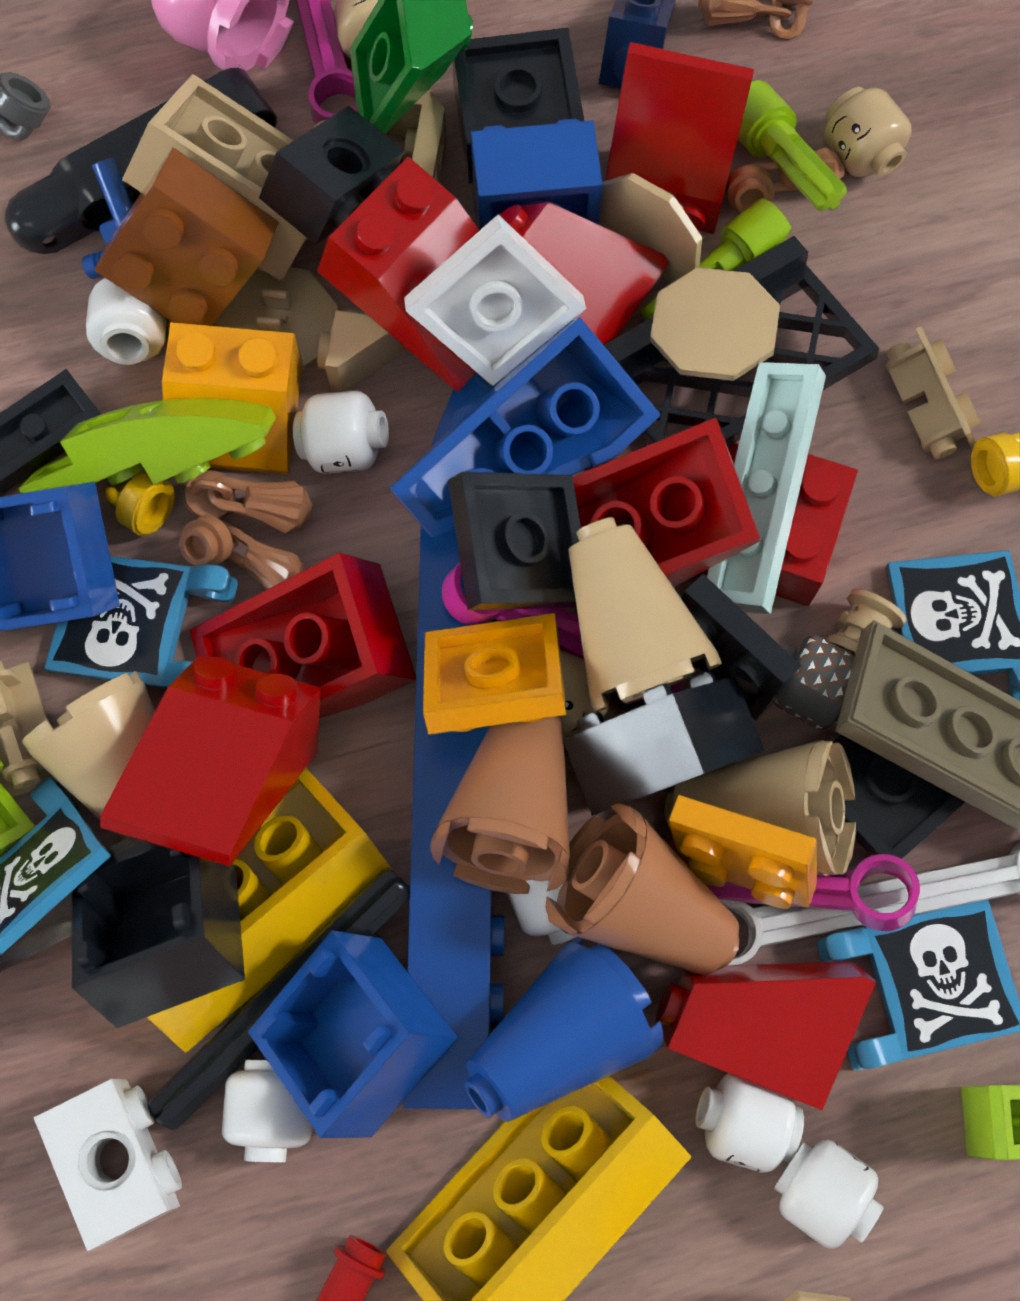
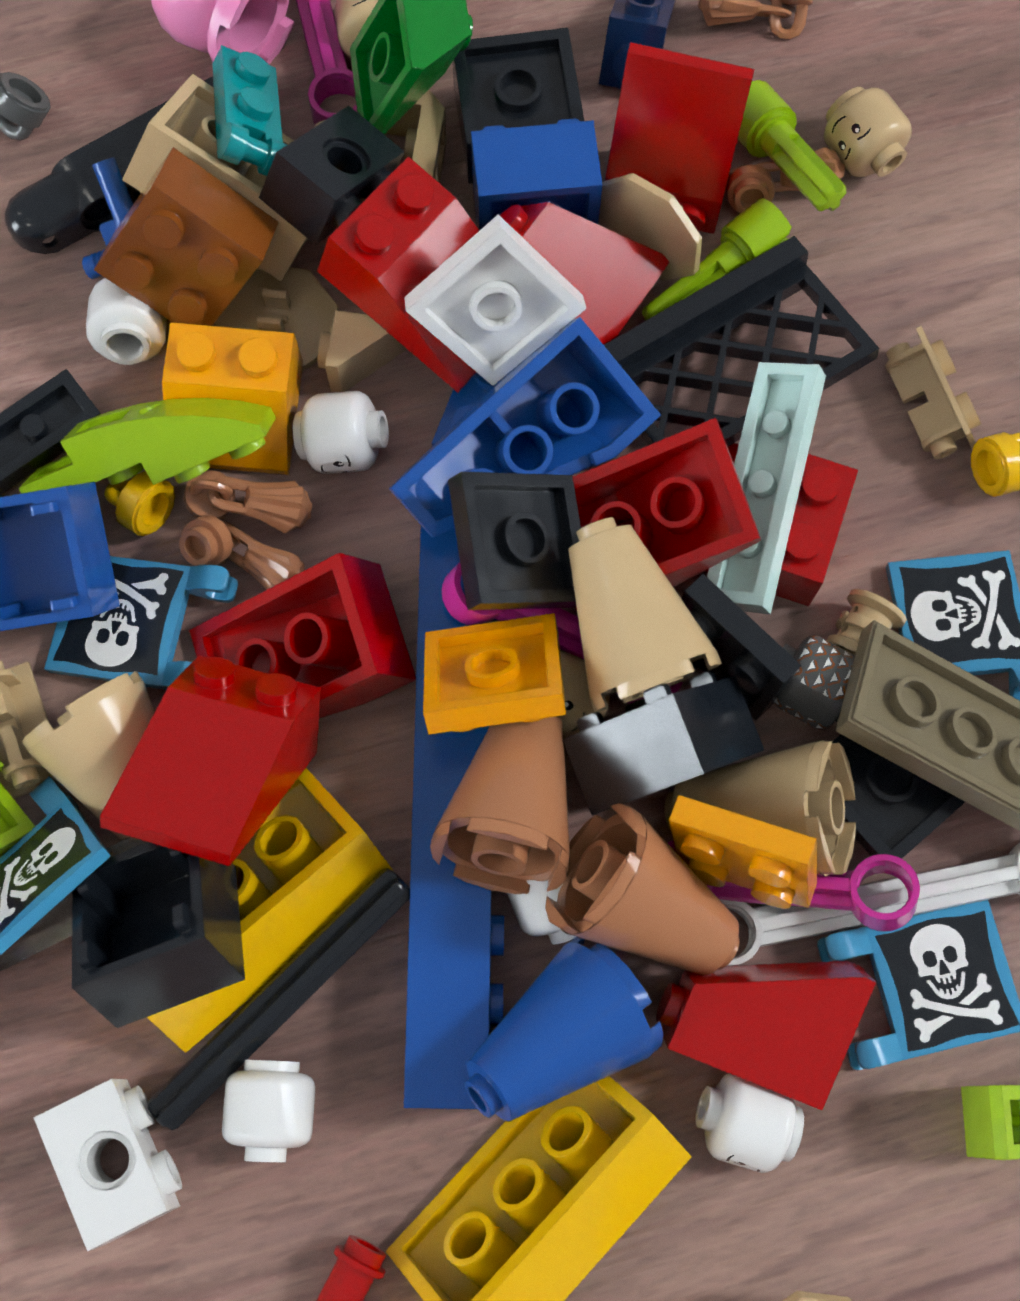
blue container [248,930,458,1138] -> none
tan piece [650,267,780,381] -> none
white head [774,1139,884,1249] -> none
none -> teal plate [212,45,287,176]

